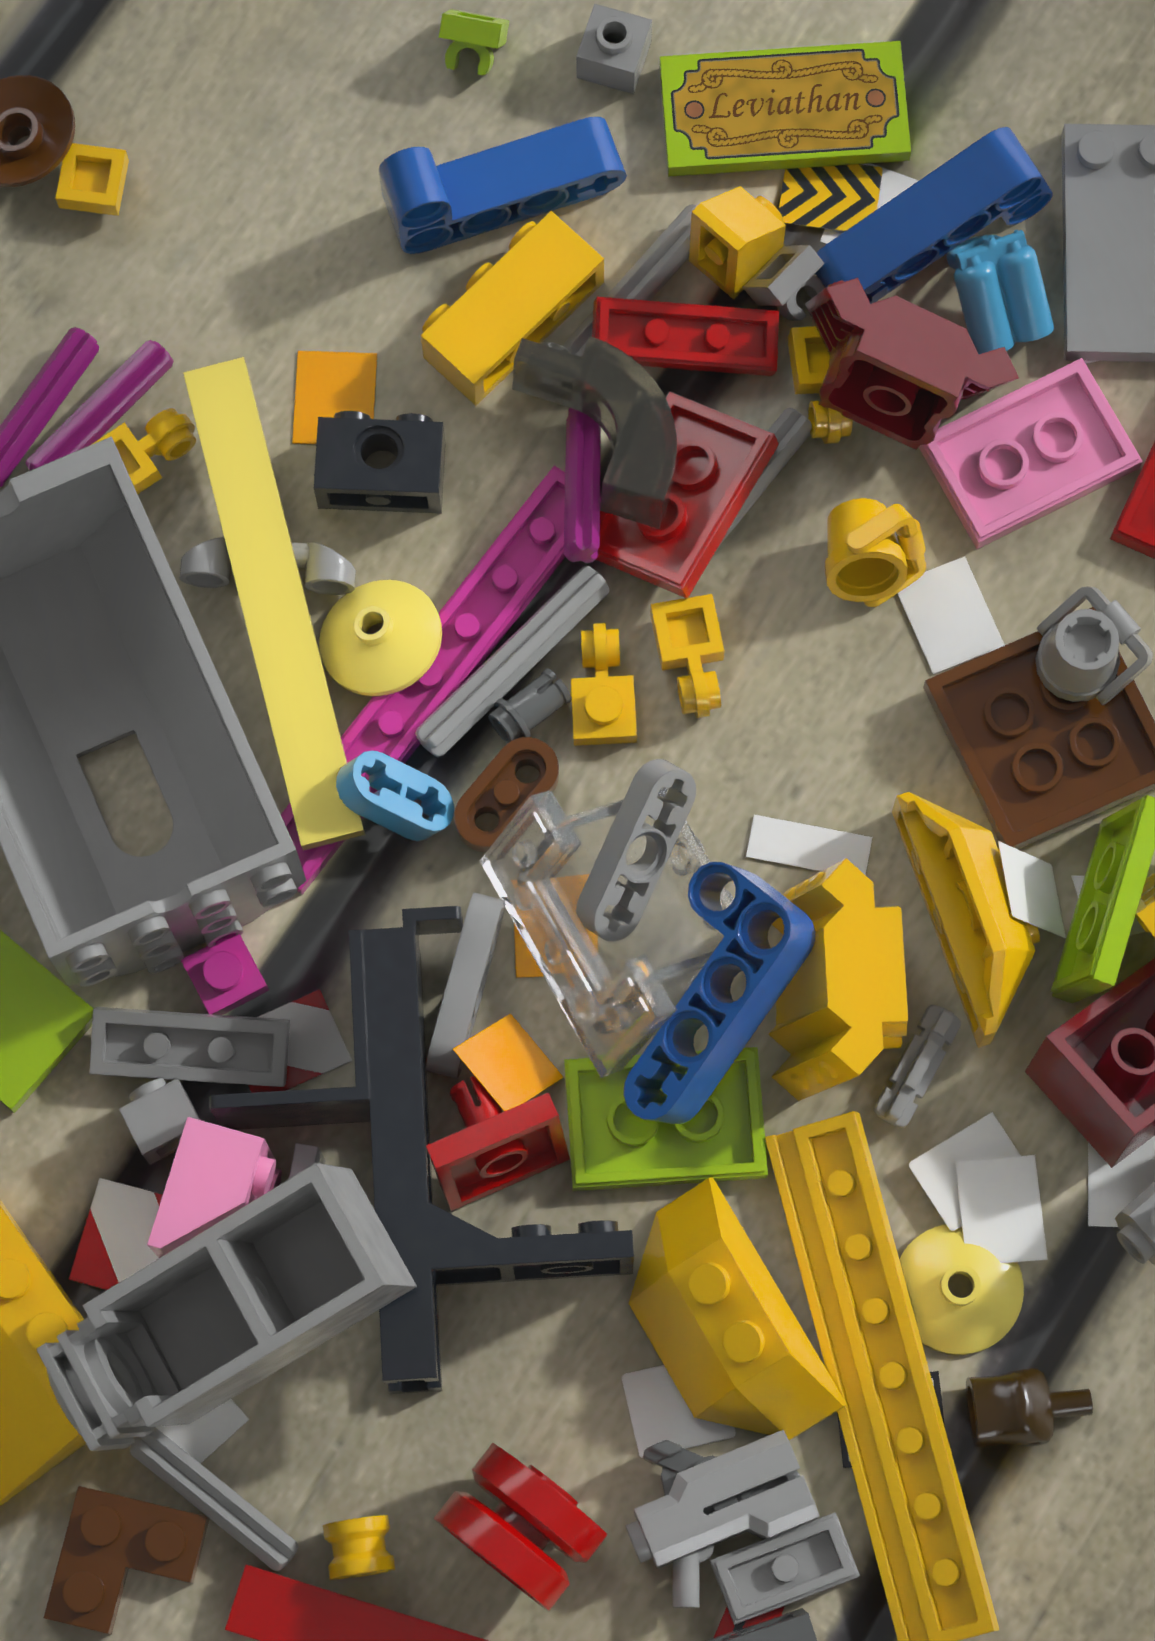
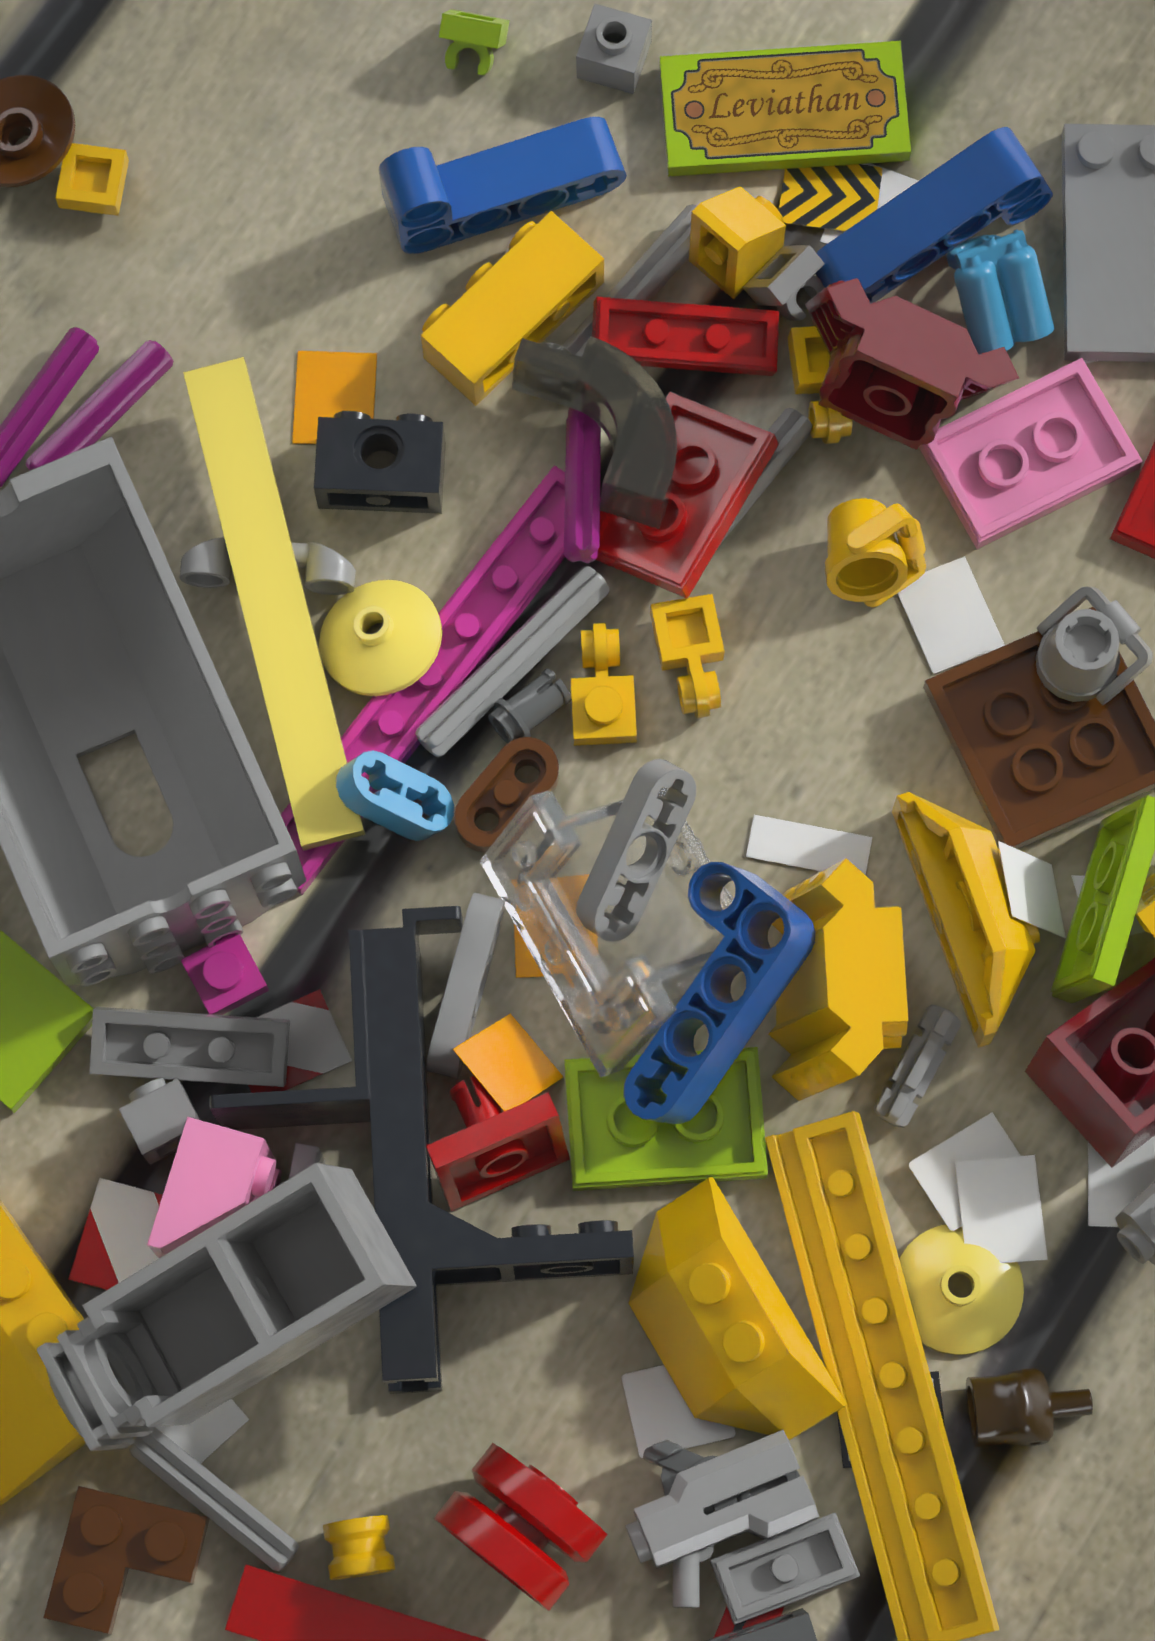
yellow plate [91,408,196,494] -> none

